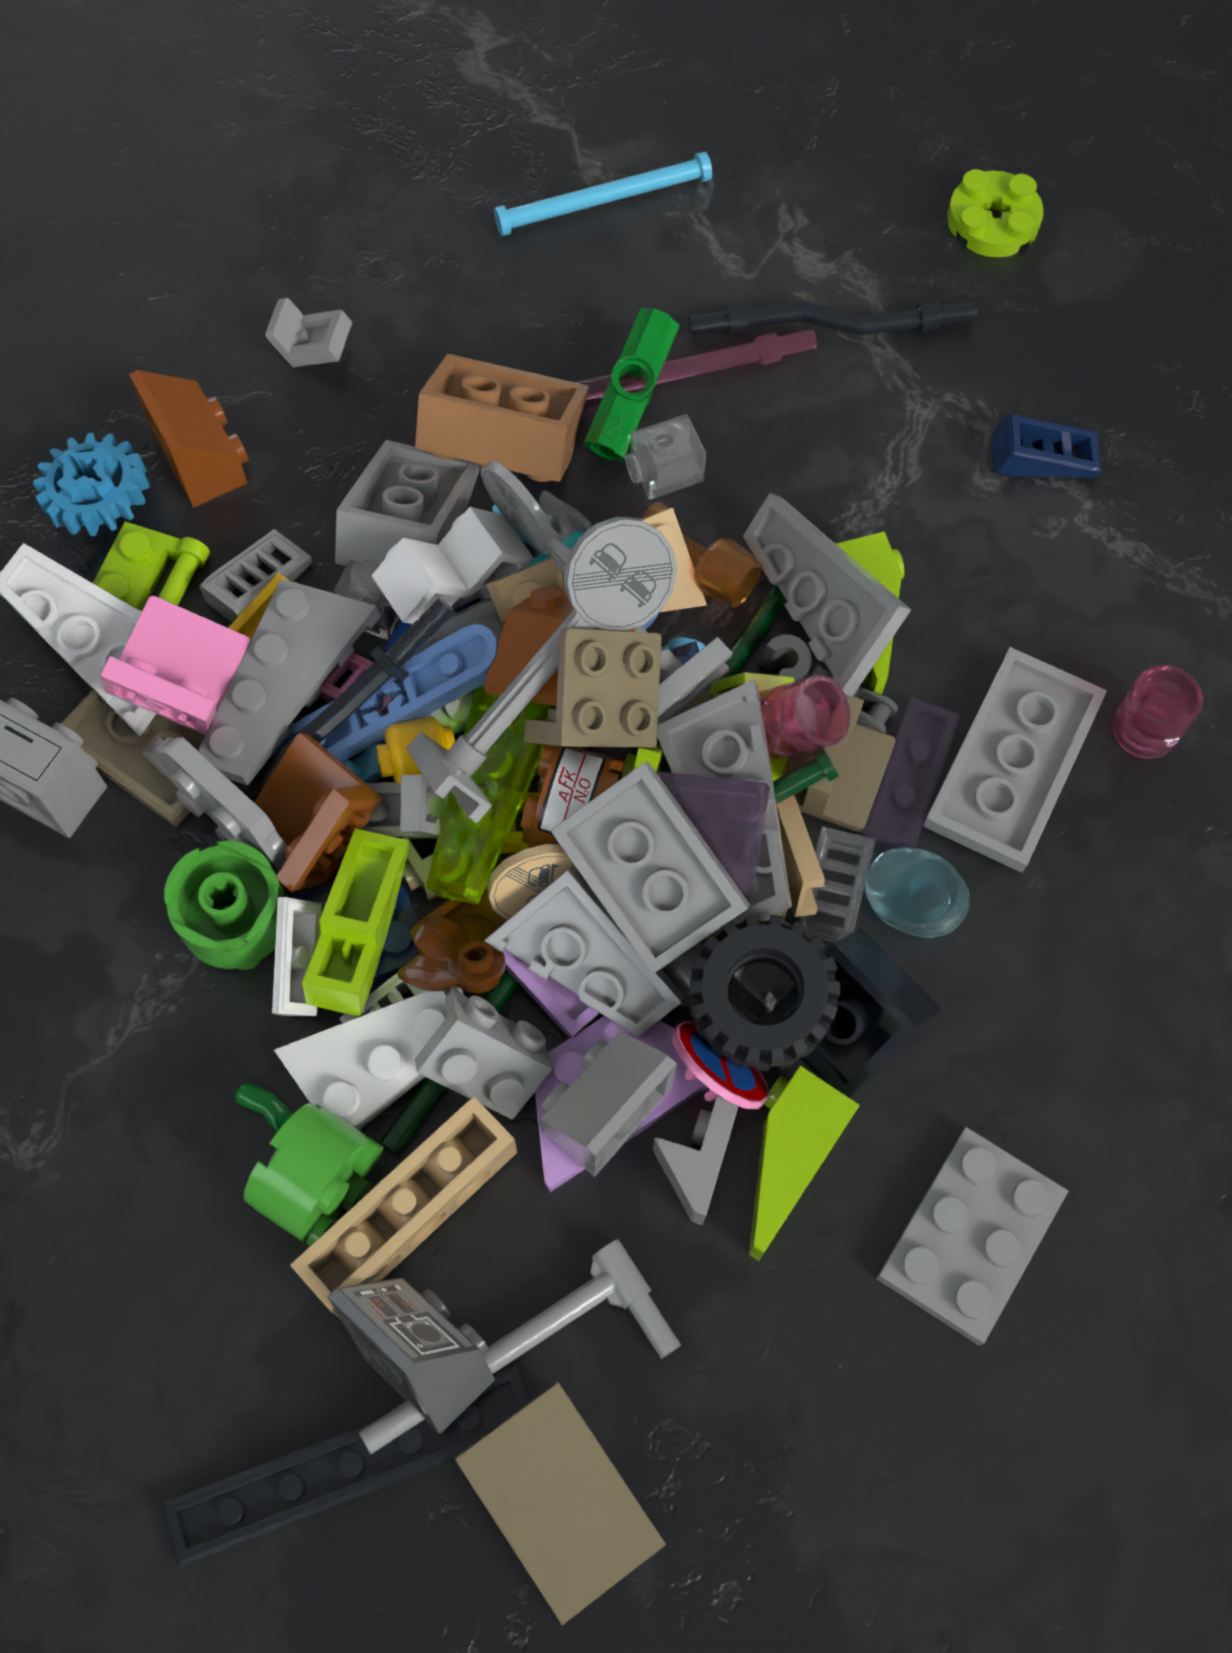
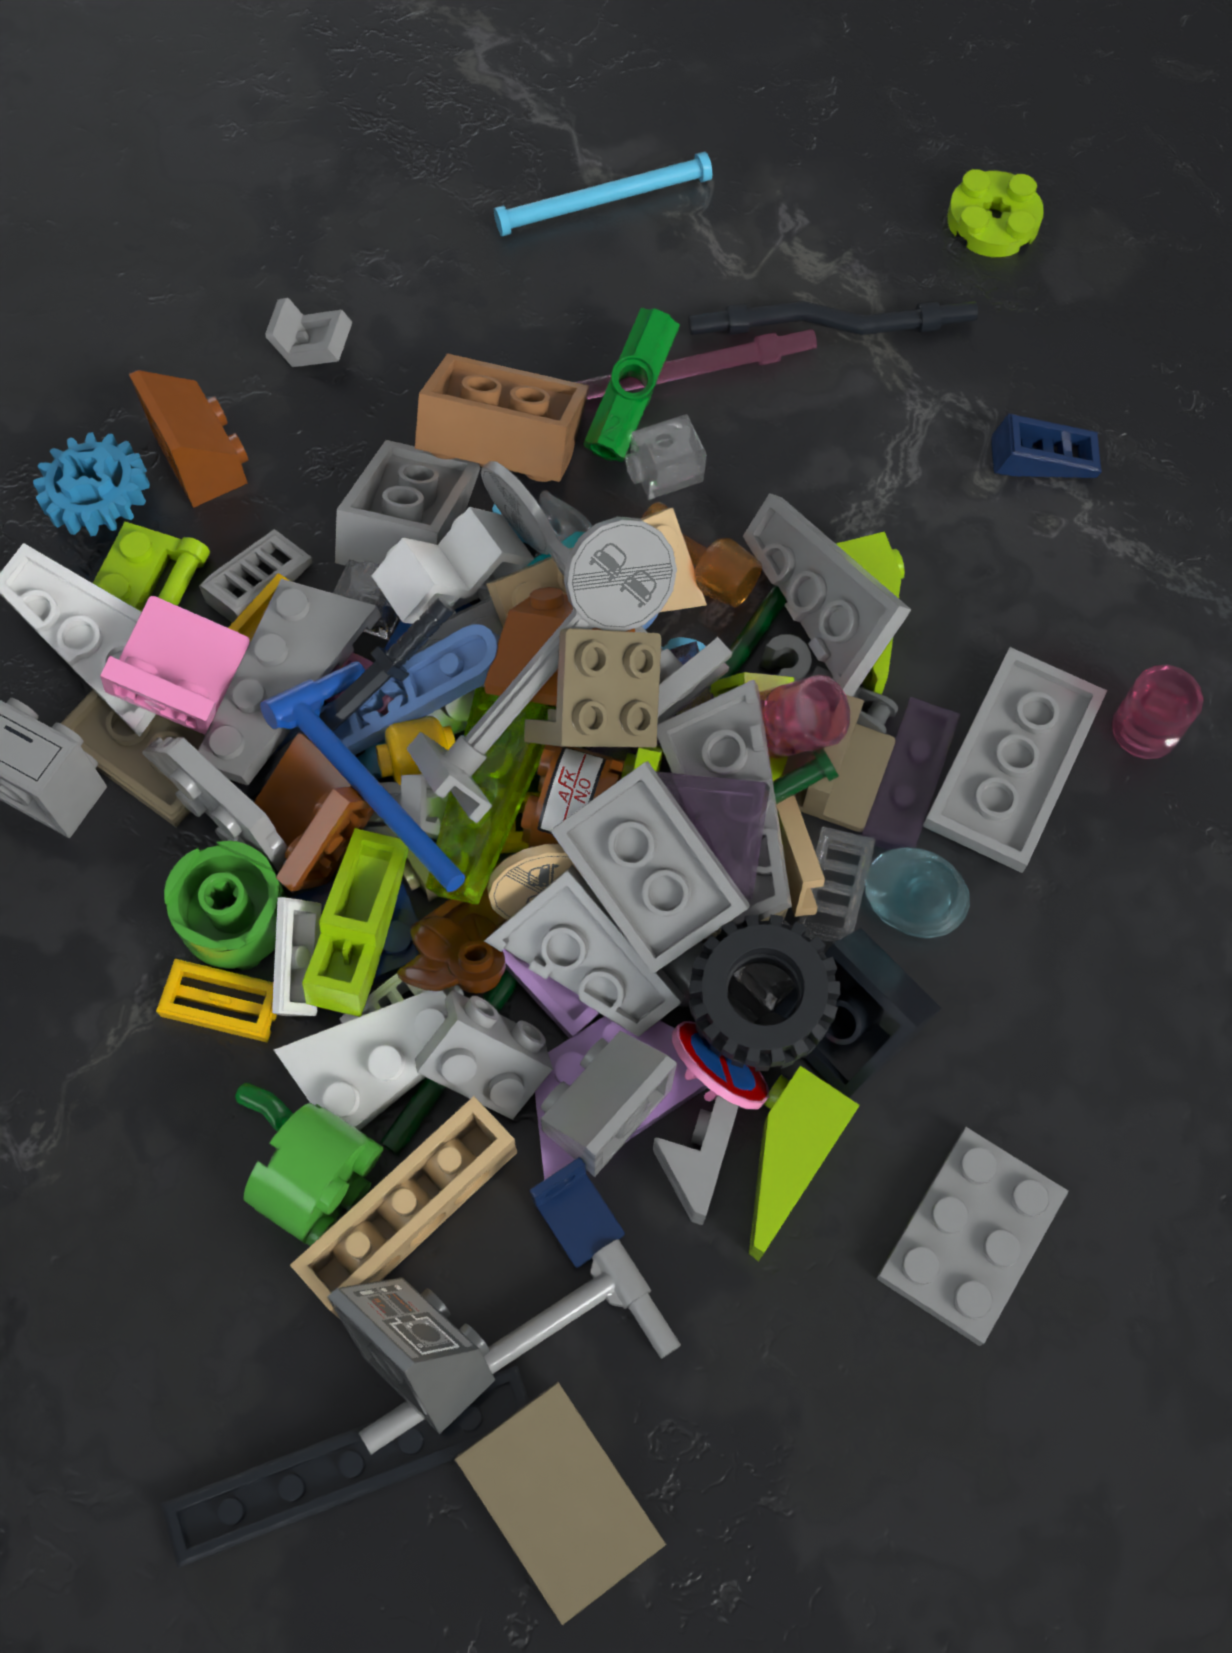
none -> yellow tile [156,959,277,1043]
none -> blue bar [260,661,465,892]
none -> dark blue bracket [529,1157,625,1268]

